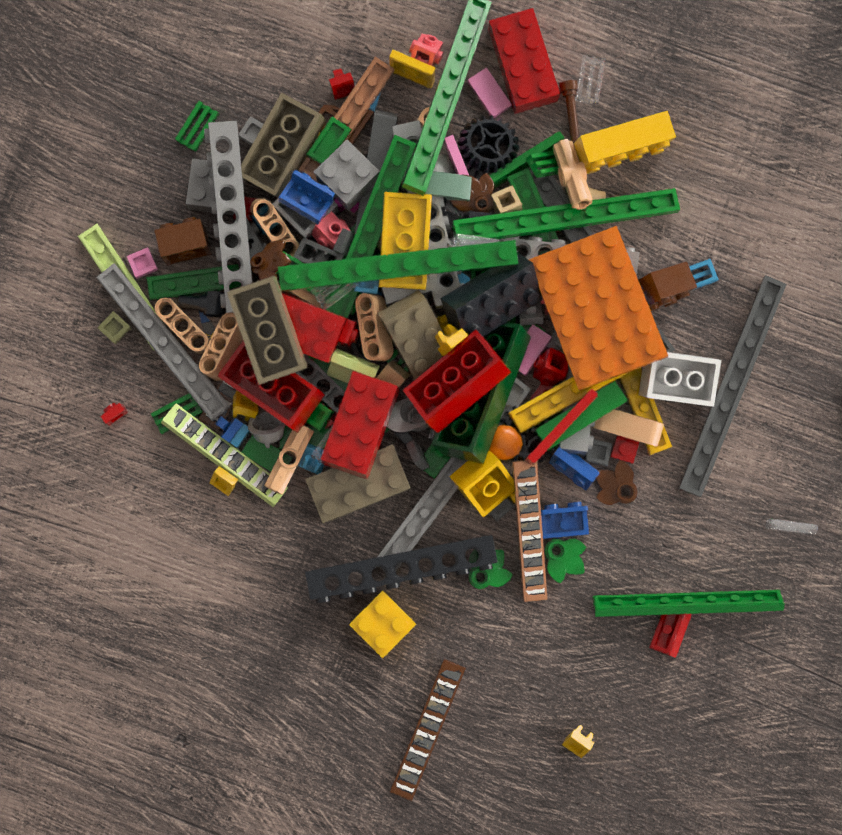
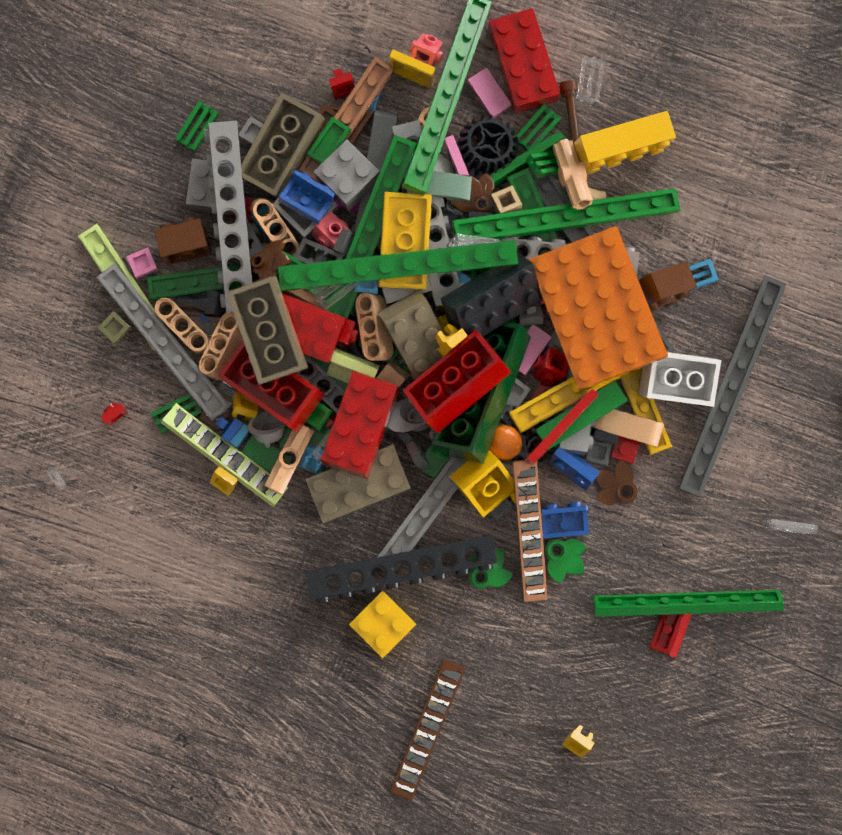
none -> clear tile [47,468,67,491]
none -> green tile [516,104,561,151]
none -> black tile [592,429,618,444]

